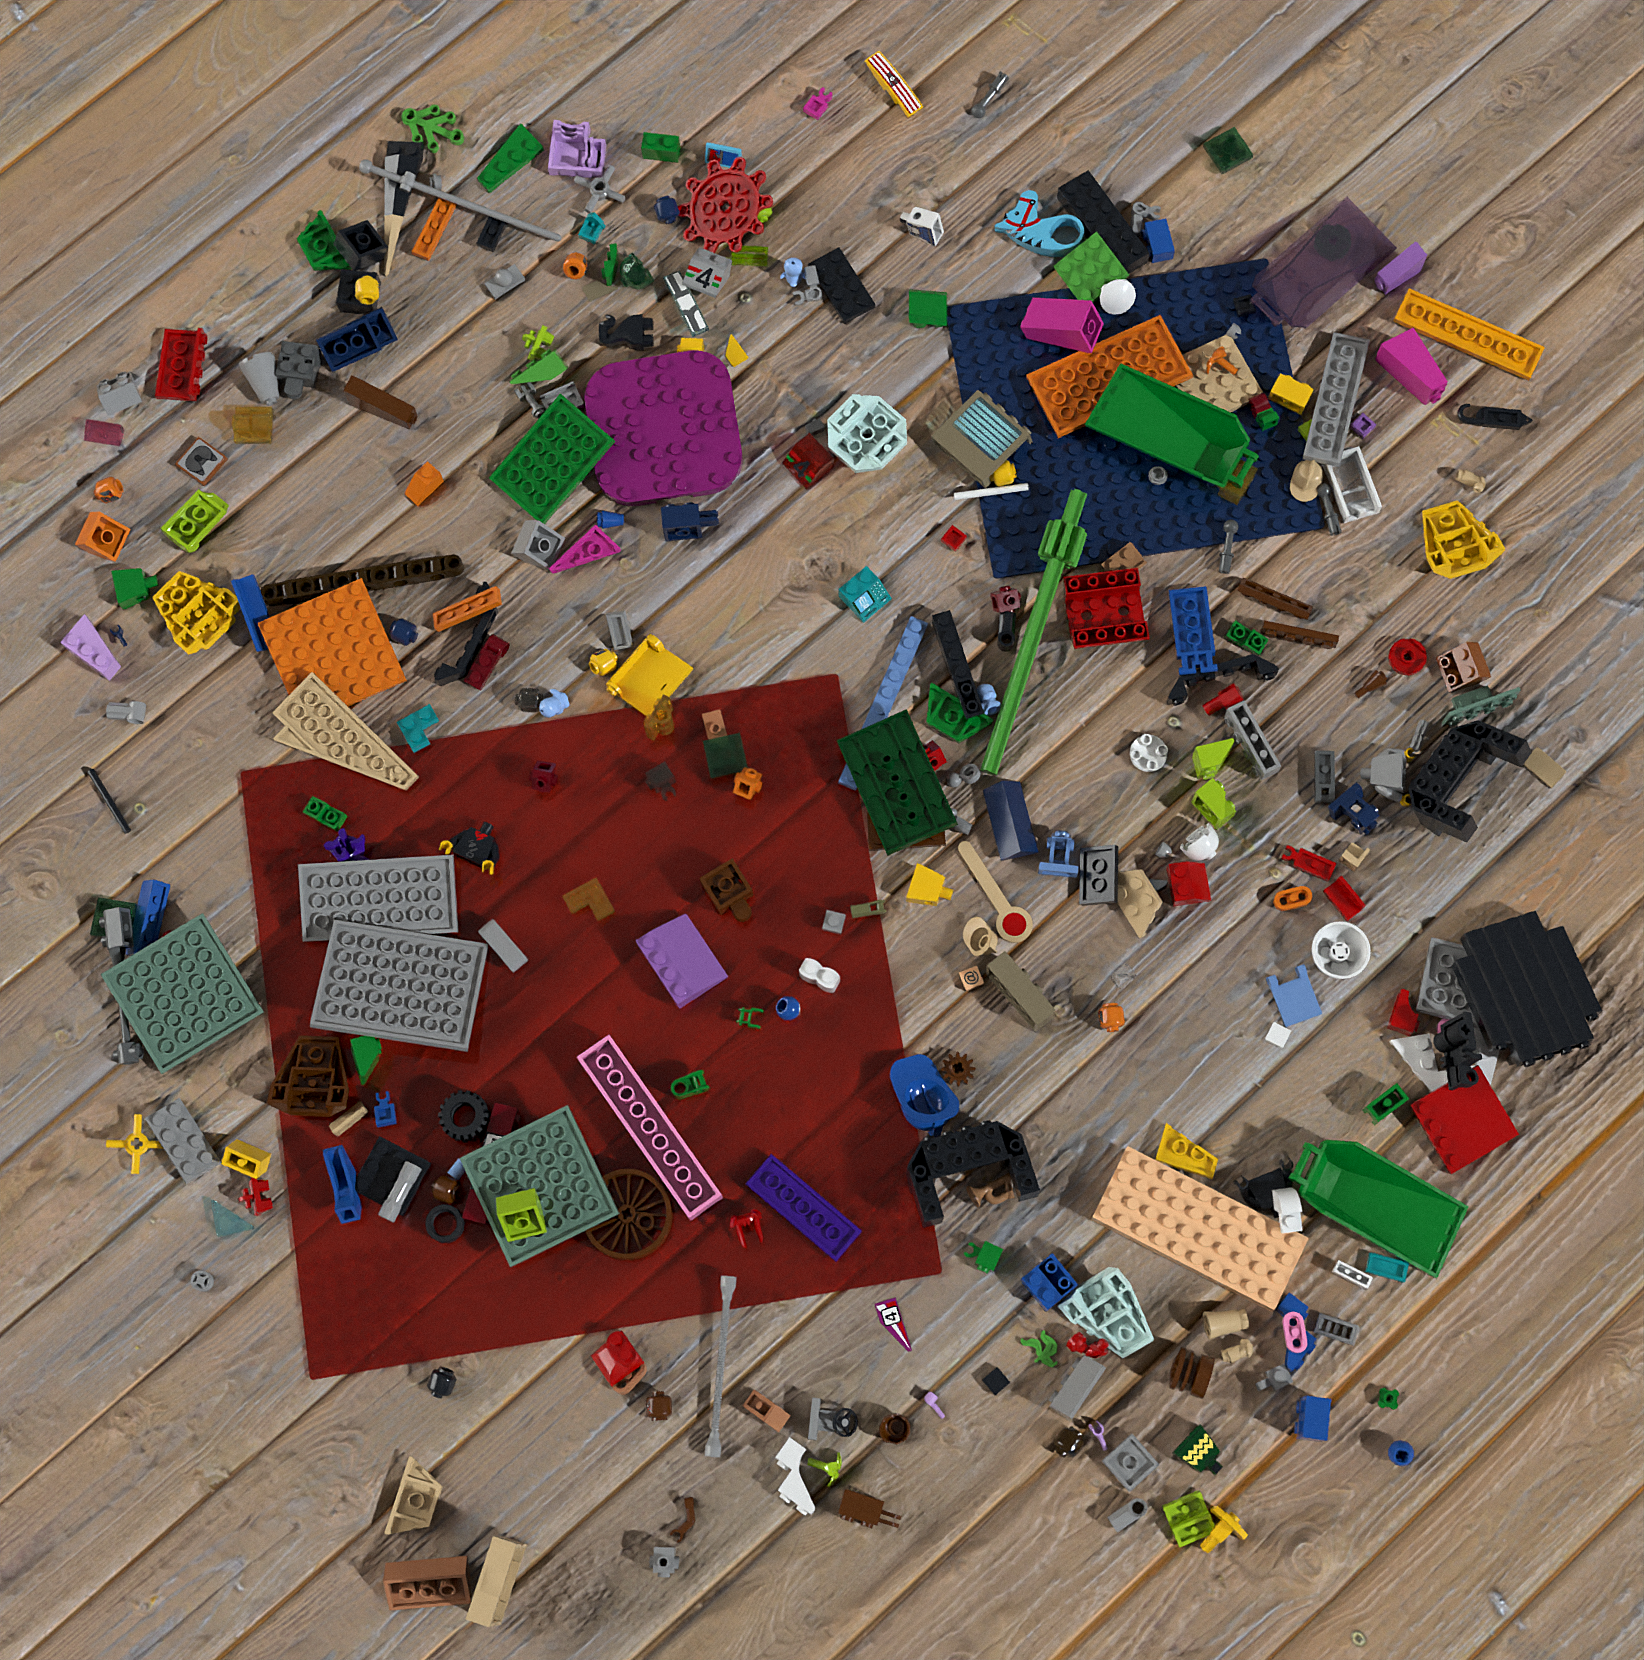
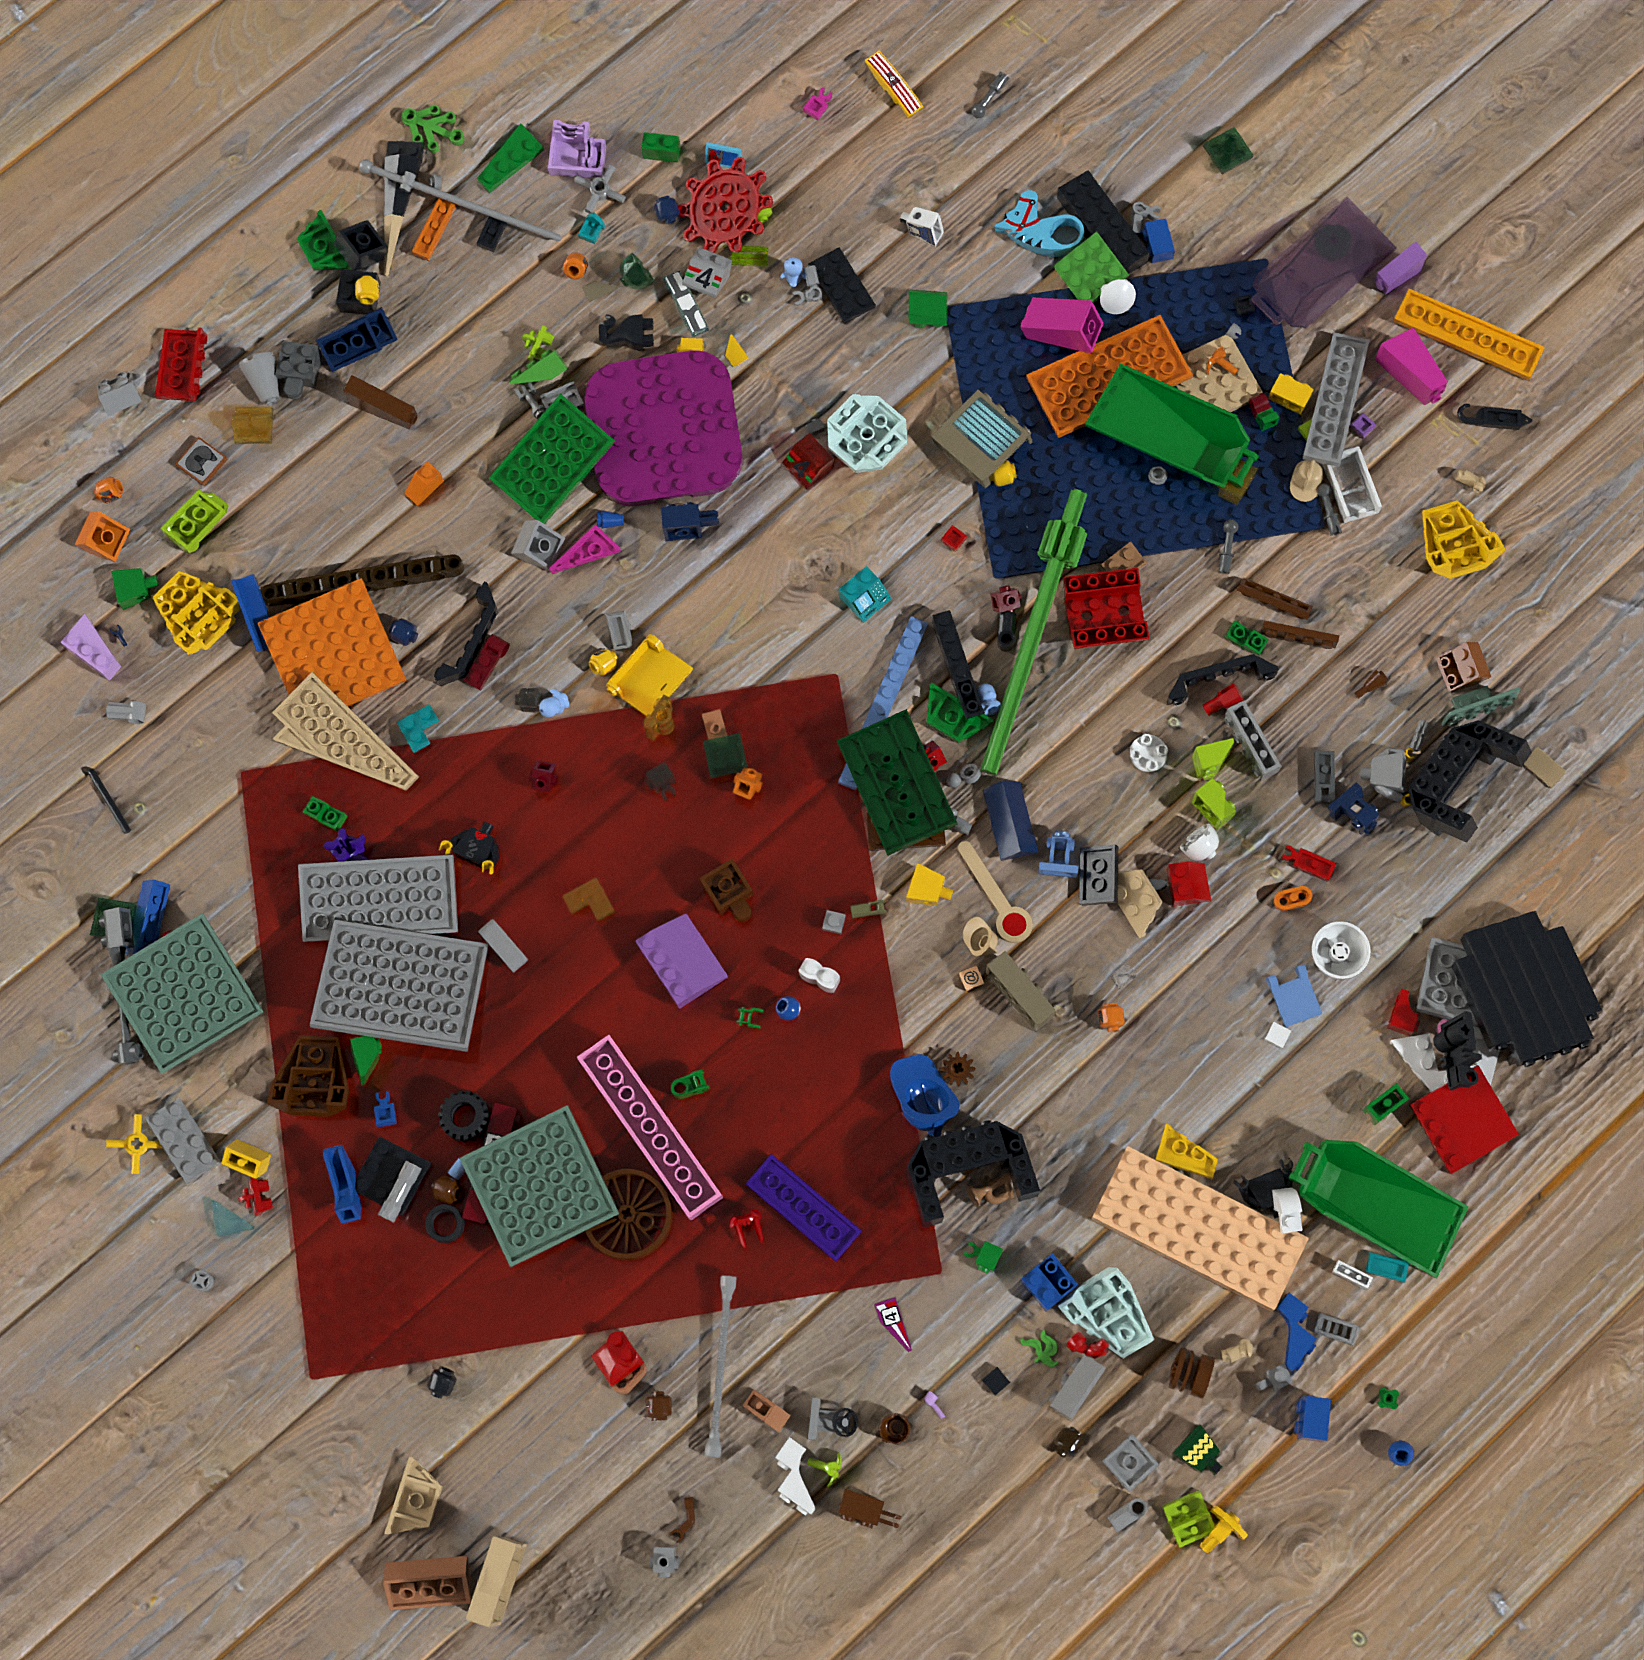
clear pink slope [84,419,124,447] -> none
tan slope [329,1101,369,1136] -> none
orange plate [433,586,502,632] -> none
light grey tile [484,264,525,299] -> none
lime slope [496,1188,547,1242] -> none
green slope [601,243,619,286] -> none
white bar [954,483,1028,500] -> none
lavender hand [1089,1421,1108,1450] -> none
light grey hinge [1155,842,1172,859] -> none
blue hinge [1169,586,1218,675] -> none
tan plant [1203,1309,1249,1340] -> none
bright pink plate [1282,1312,1307,1353] -> none
red panel [1323,875,1366,922] -> none
tan panel [1338,843,1370,872] -> none
red plate [1388,638,1427,676] -> none

